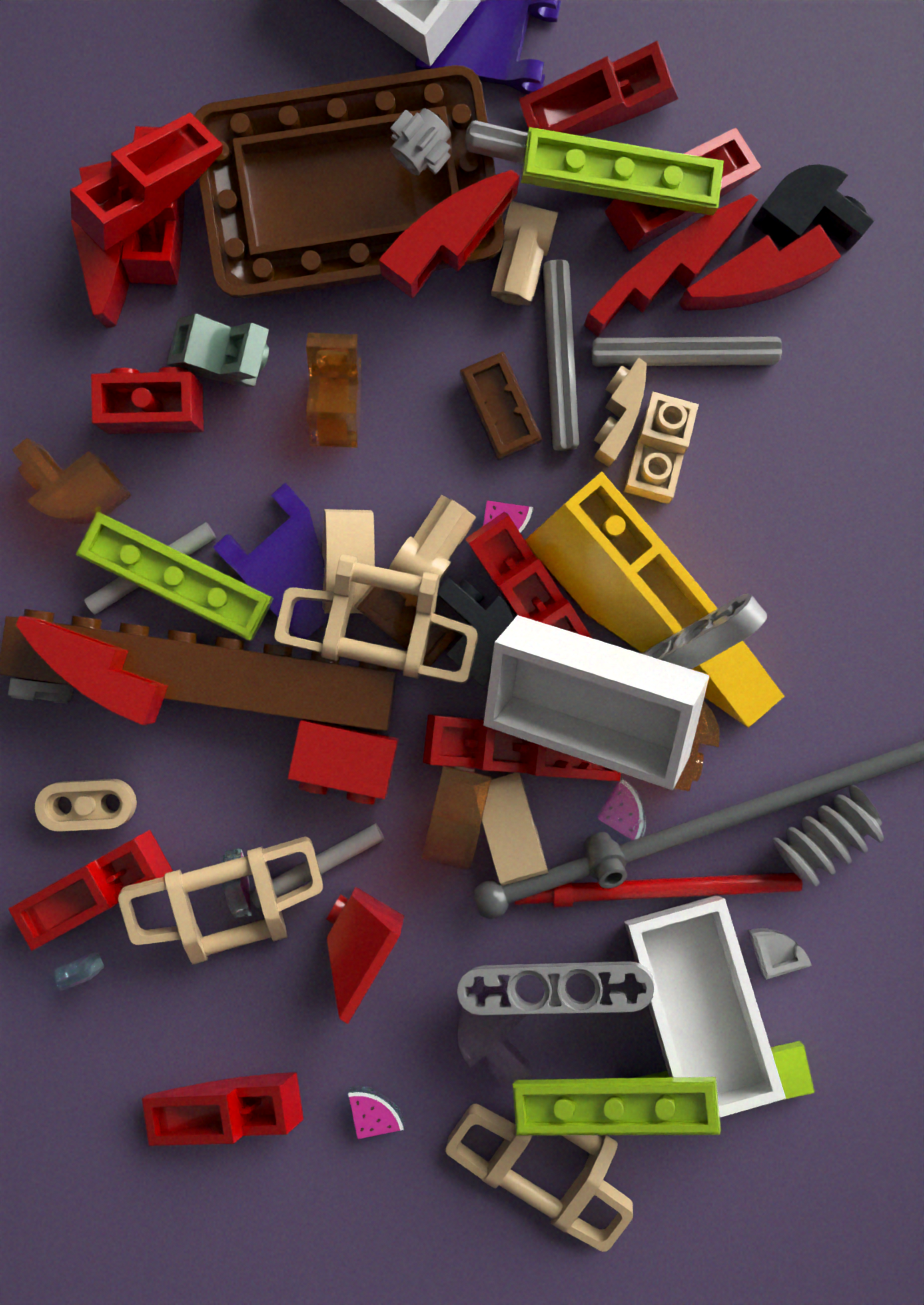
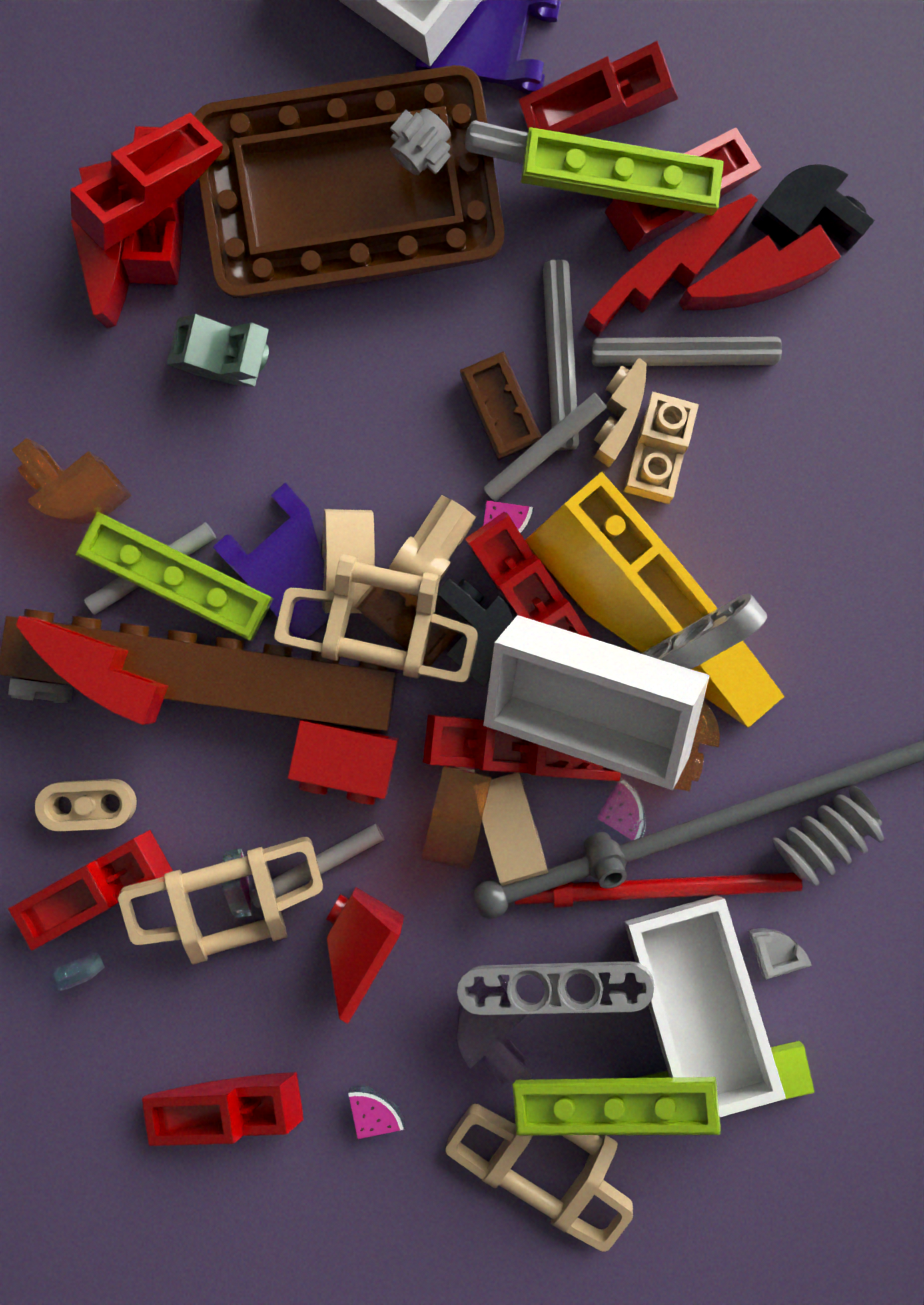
red brick [91,367,204,434] -> none
clear orange brick [306,333,362,448] -> none
red slope [379,169,520,299] -> none
tan piece [491,201,558,306] -> none
none -> light grey bar [484,392,607,502]

